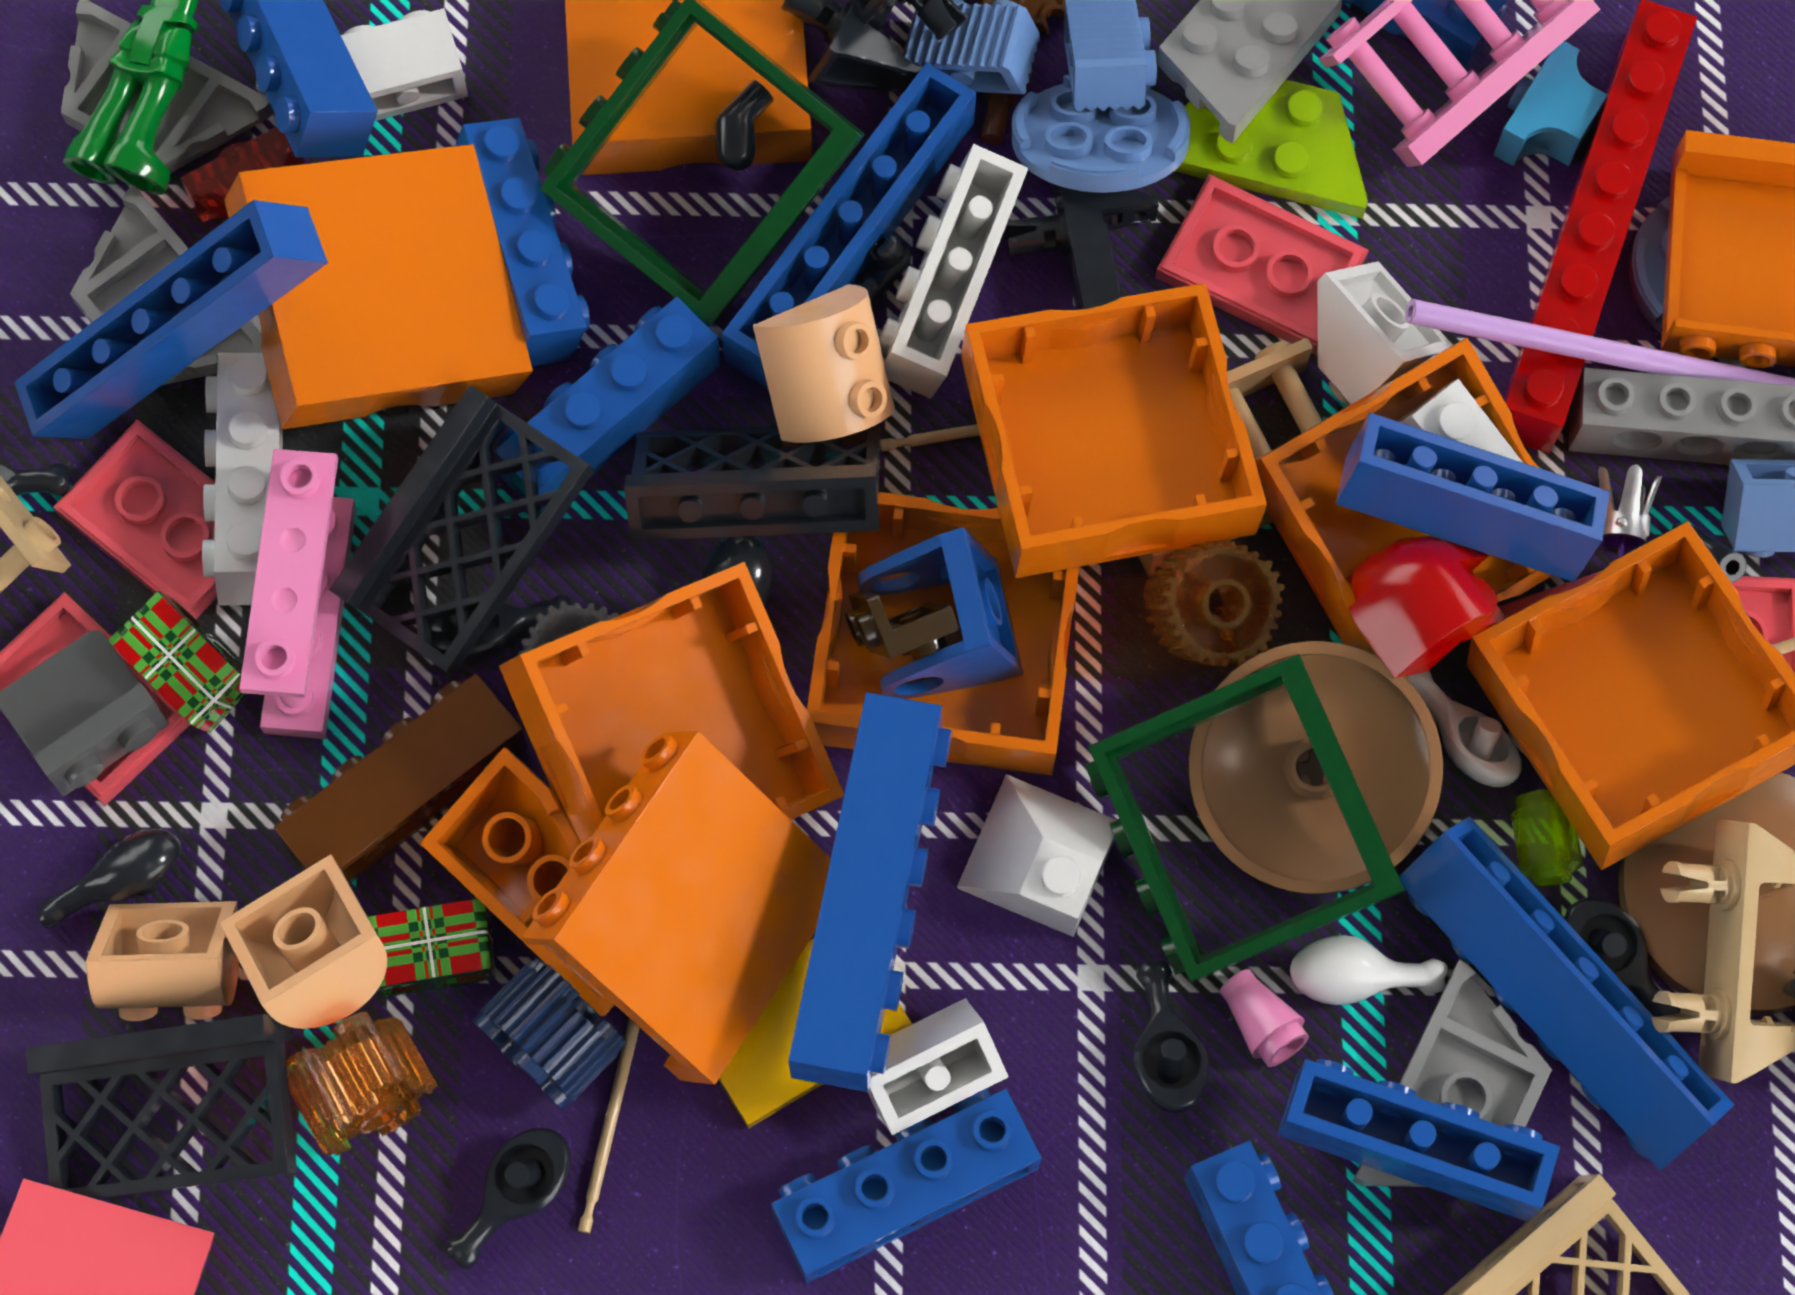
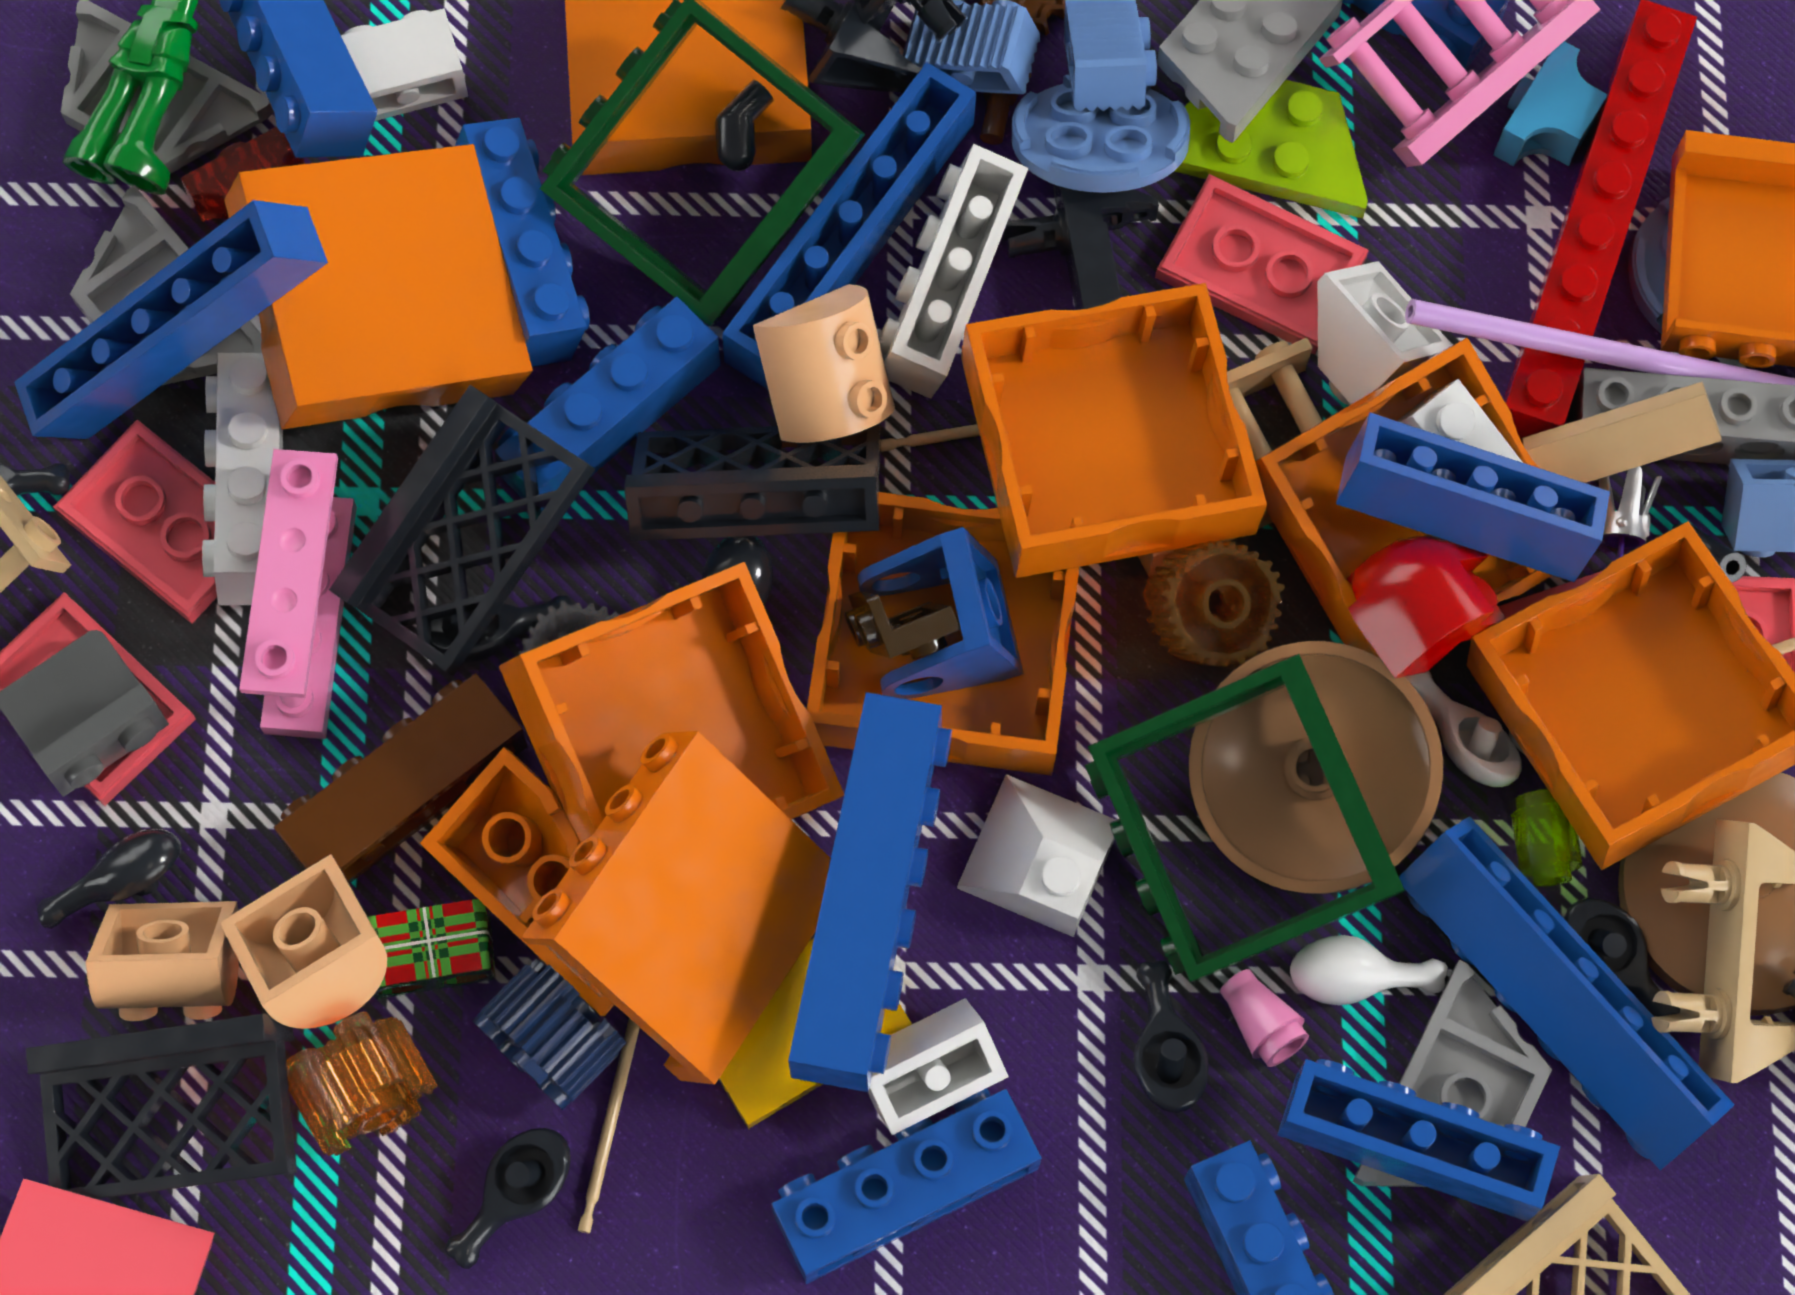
piece [108,591,245,734] -> none
black arm [854,233,911,310] -> none
none -> tan tile [1522,381,1722,483]

